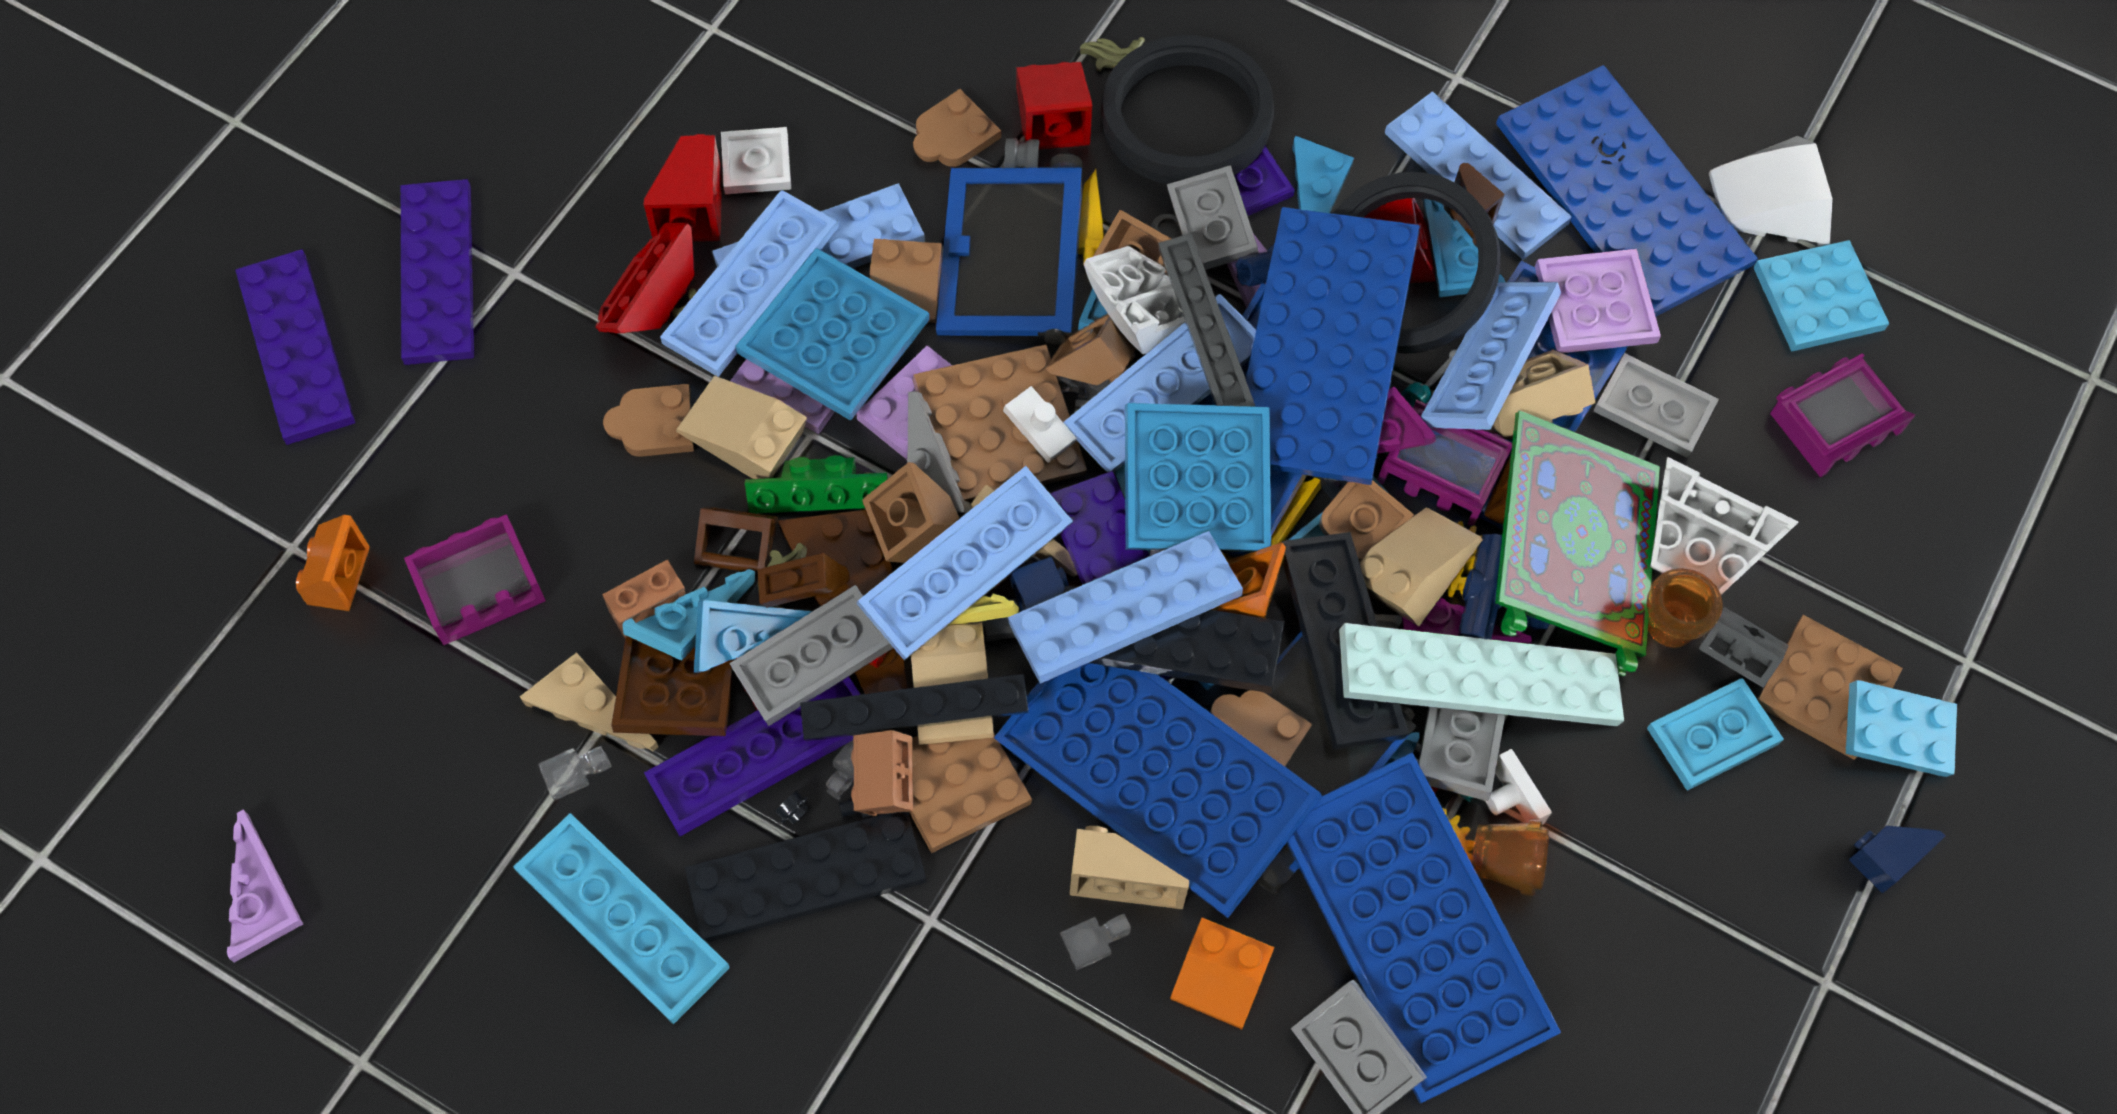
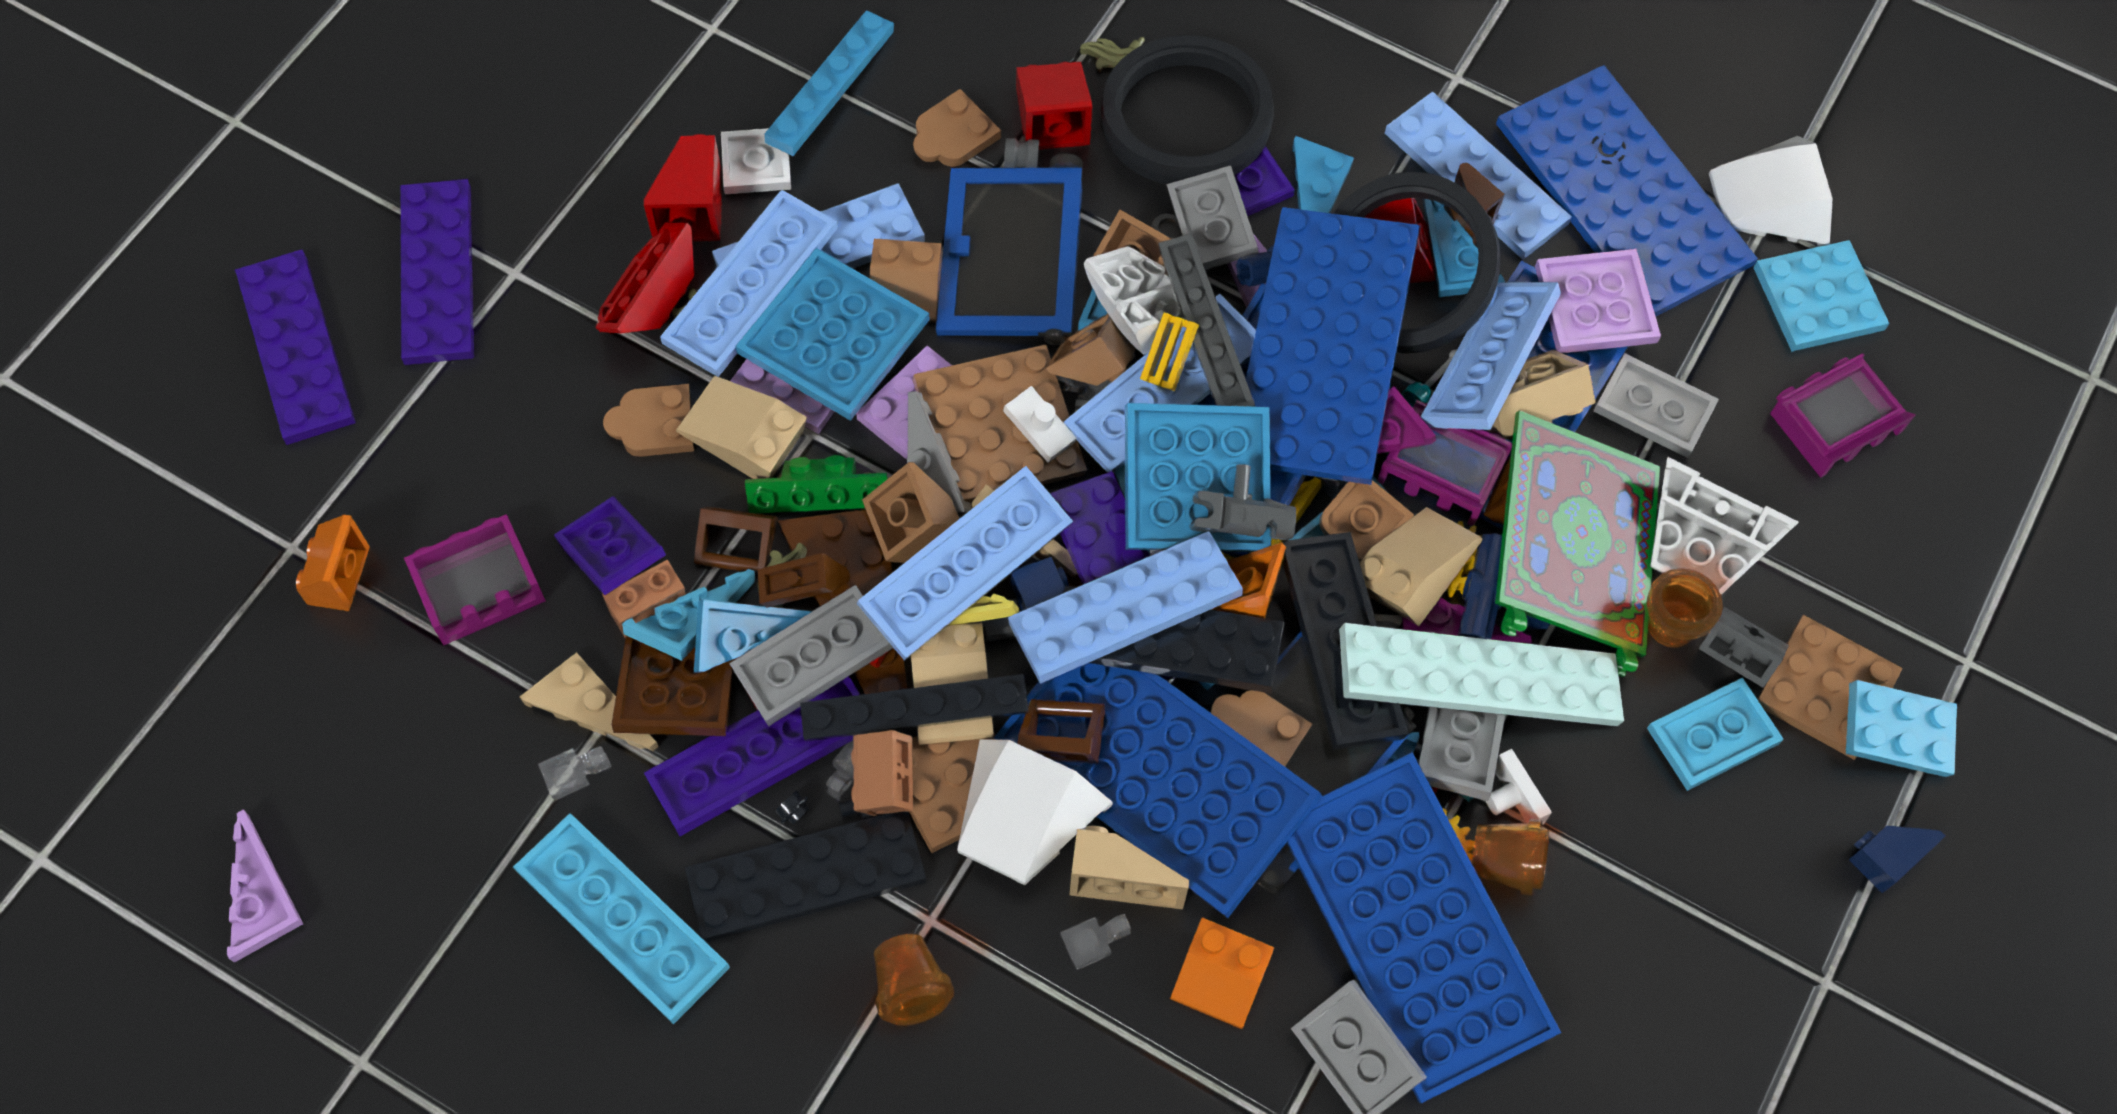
yellow bar [1078,169,1104,266] -> none
none -> dark purple tile [554,496,666,595]
none -> dark azure plate [764,10,894,156]
none -> clear orange piece [874,934,954,1026]
none -> white wedge [957,739,1113,885]
none -> reddish brown tile [1017,699,1105,764]
none -> yellow tile [1140,312,1199,391]
none -> dark grey piece [1189,464,1296,541]

